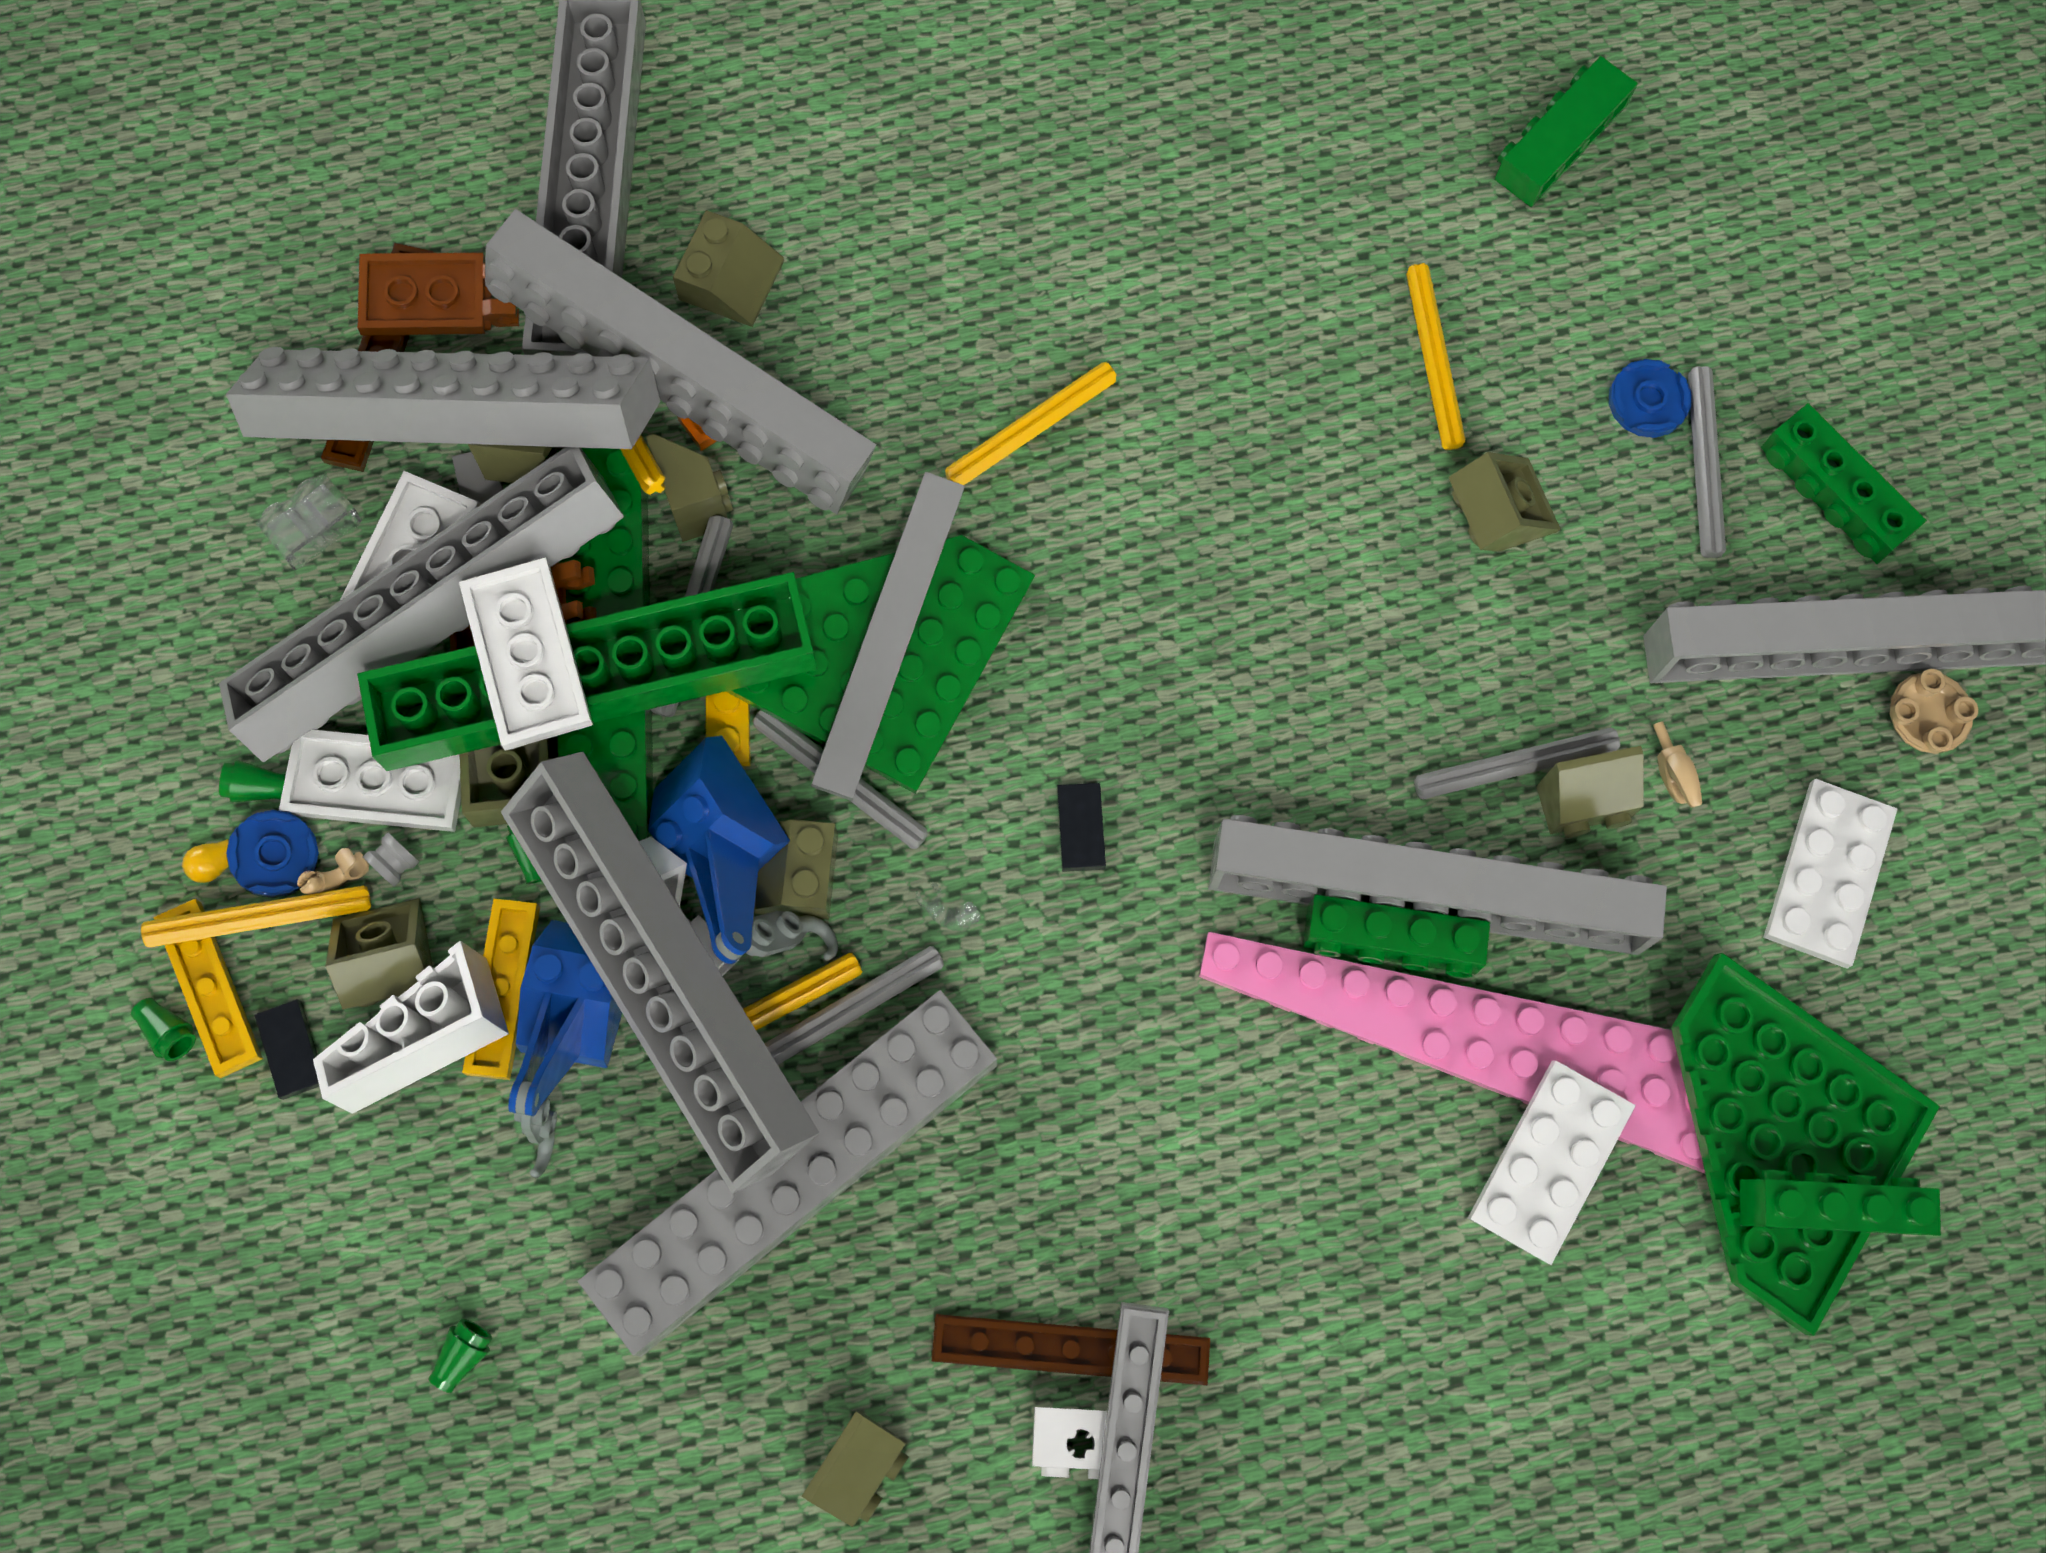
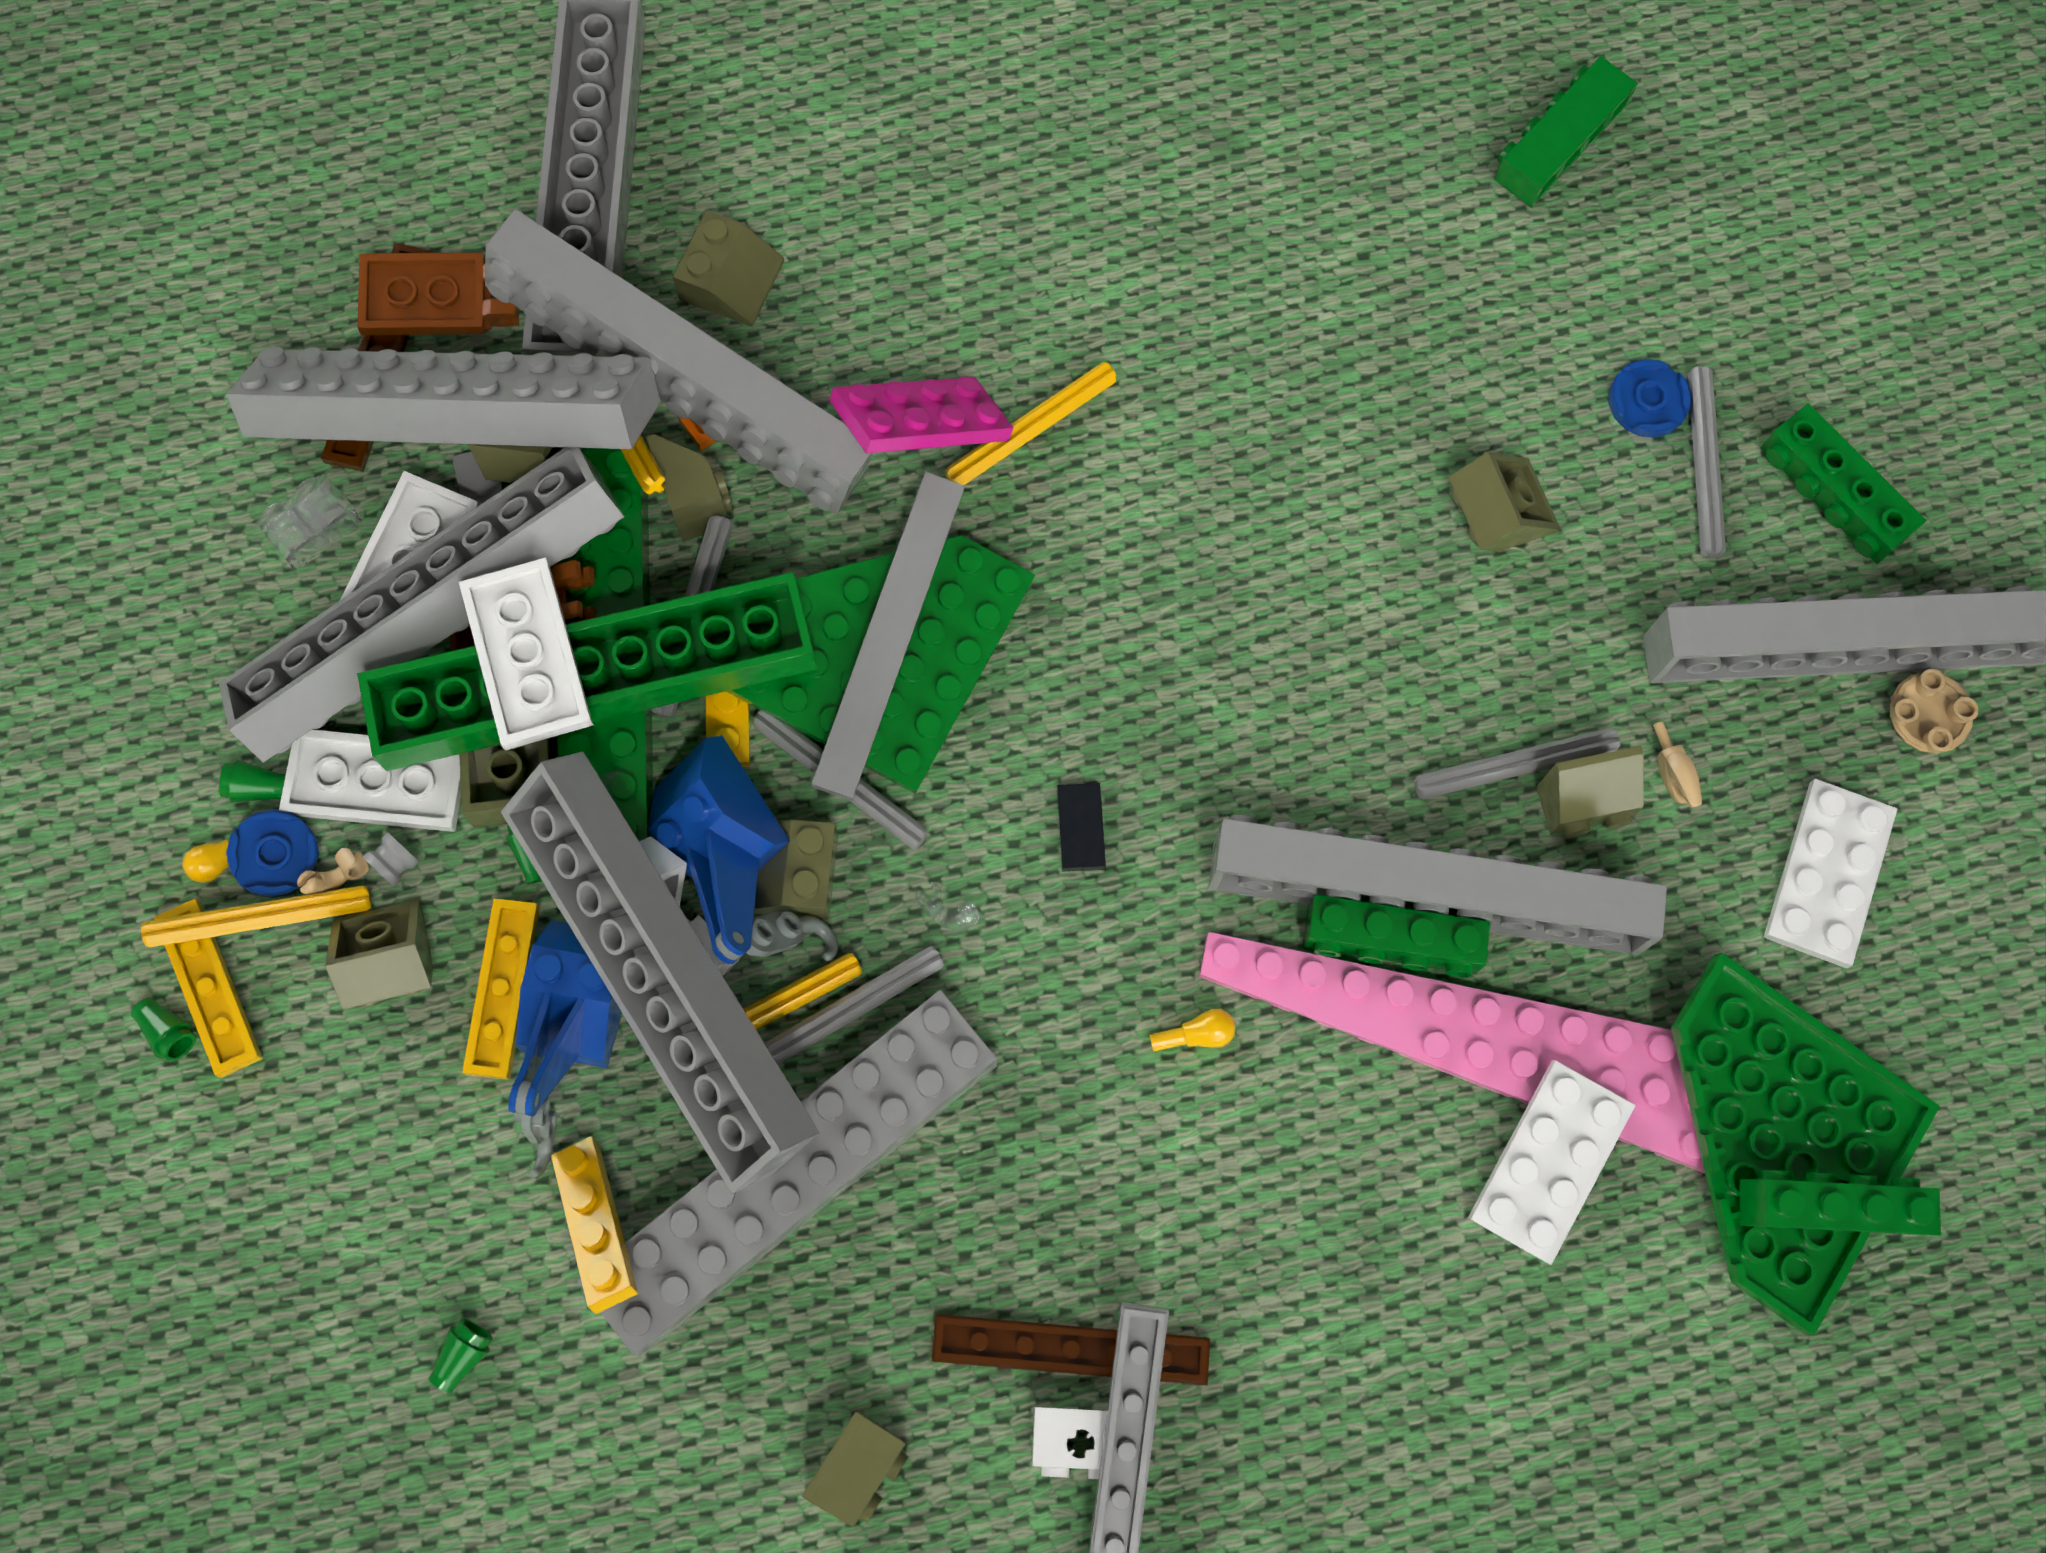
black tile [254,999,320,1100] -> none
white wedge [313,941,509,1114] -> none
yellow axle [1406,263,1466,450] -> none
none -> yellow plate [551,1136,638,1314]
none -> dark pink plate [829,377,1014,453]
none -> yellow piece [1150,1009,1236,1052]

